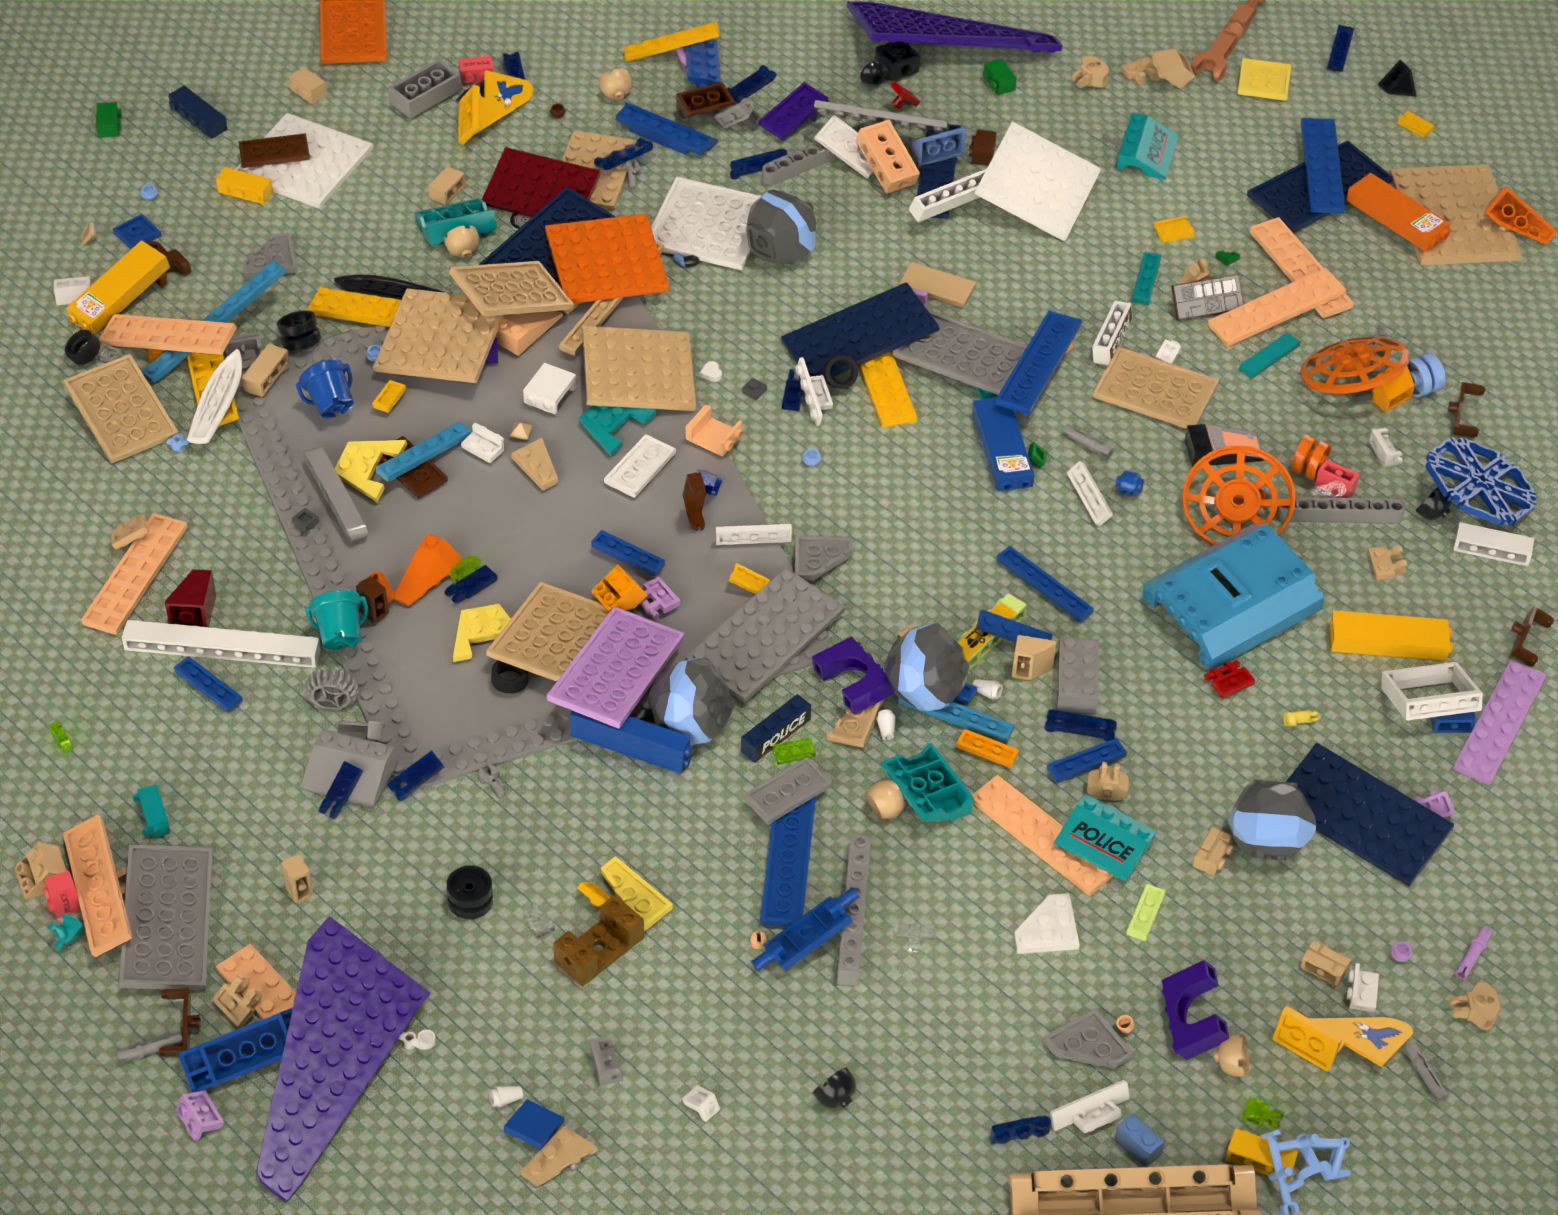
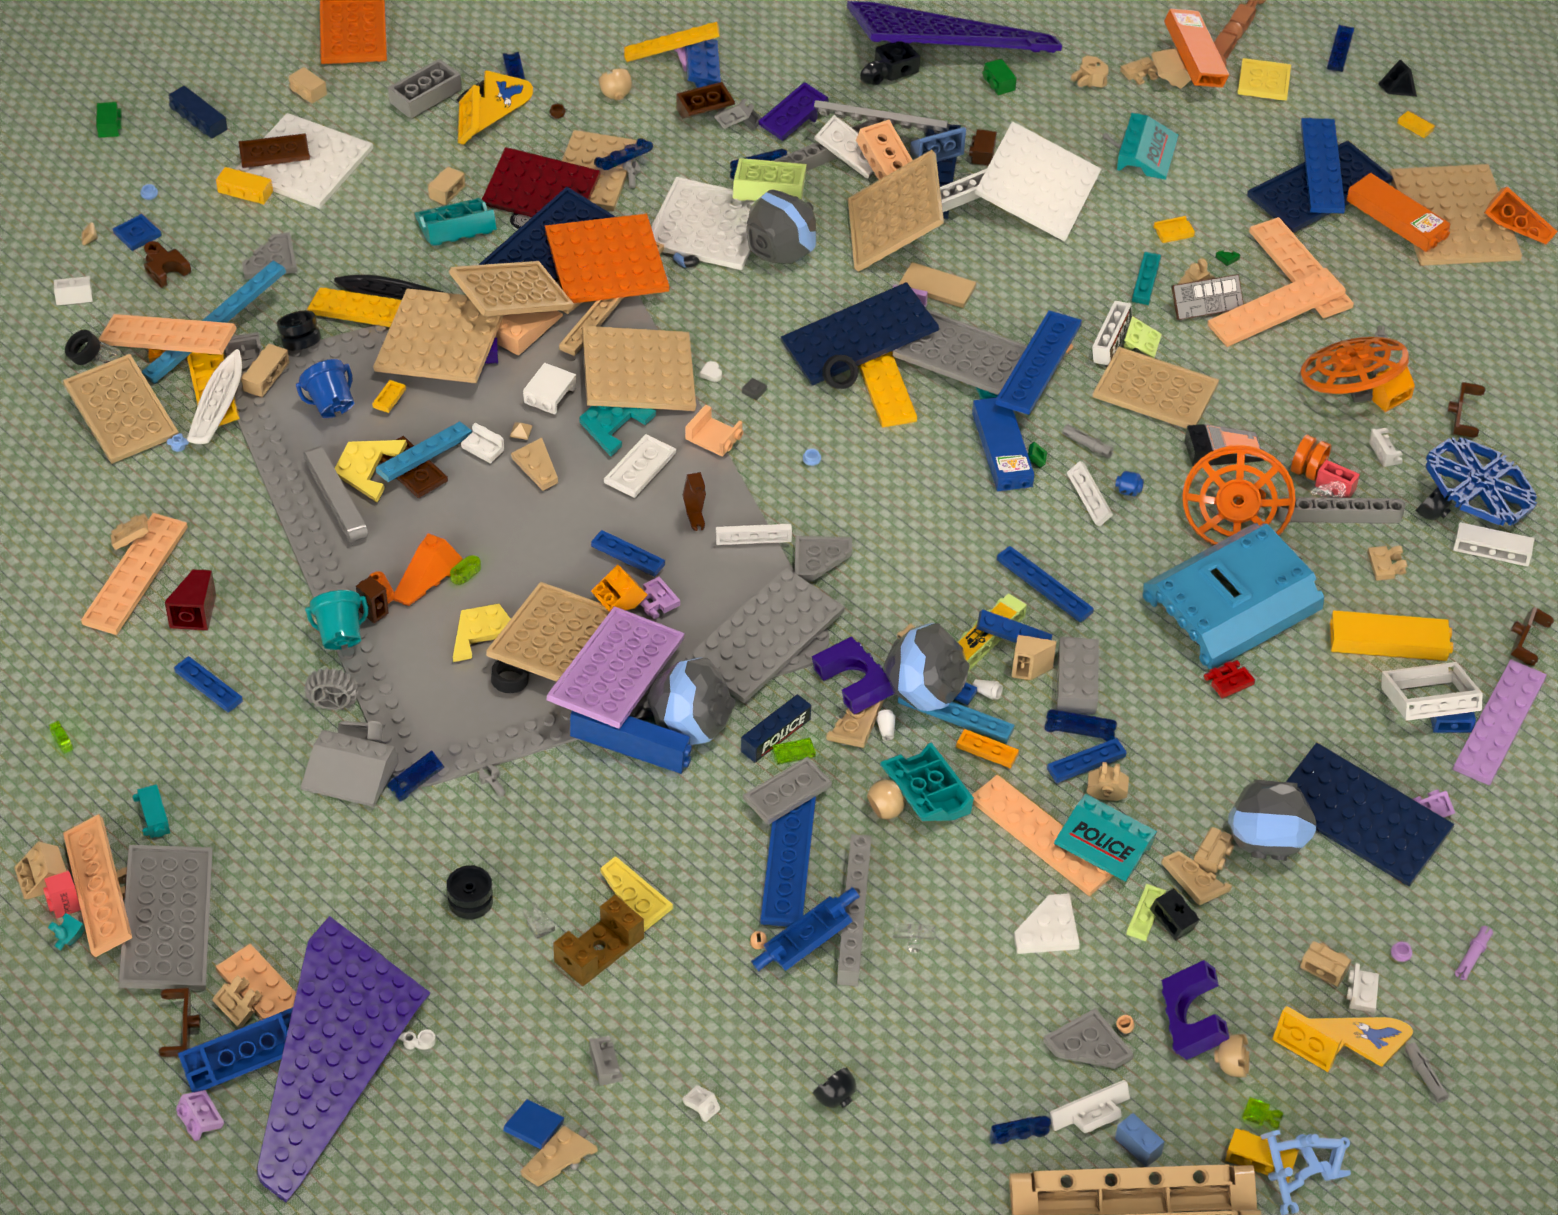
yellow brick [66,240,170,335] -> none
light grey pin [116,1031,183,1063] -> none
white brick [122,620,321,668] -> none
tan brick [281,855,314,903] -> none
dark grey plate [292,508,319,532] -> none
clear blue hinge [319,761,363,819] -> none
light blue plate [366,345,381,361] -> none
tan cylinder [443,225,479,258] -> none
clear blue hinge [444,565,498,604] -> none
coral brick [458,56,494,84] -> none
white cone [489,1086,523,1108] -> none
yellow plate [578,882,611,907] -> none
blue slope [616,101,718,156] -> none
clear blue brick [695,469,724,496] -> none
clear blue plate [727,65,777,104] -> none
yellow plate [728,563,770,594] -> none
clear blue hinge [782,369,804,411] -> none
white bracket [795,357,833,426] -> none
red tile [890,81,920,109] -> none
white bracket [1155,339,1182,364] -> none
teal tile [1239,332,1300,378] -> none
light yellow piece [1283,710,1320,726] -> none
light blue wheel [1407,353,1446,398] -> none
tan hinge [1449,982,1501,1030] -> none
none -> yellowish green slope [733,158,807,201]
none -> tan plate [848,150,944,272]
none -> yellowish green hinge [1123,316,1162,358]
none -> black brick [1150,888,1200,941]
none -> tan wing [1161,851,1232,905]
none -> orange brick [1164,9,1229,87]

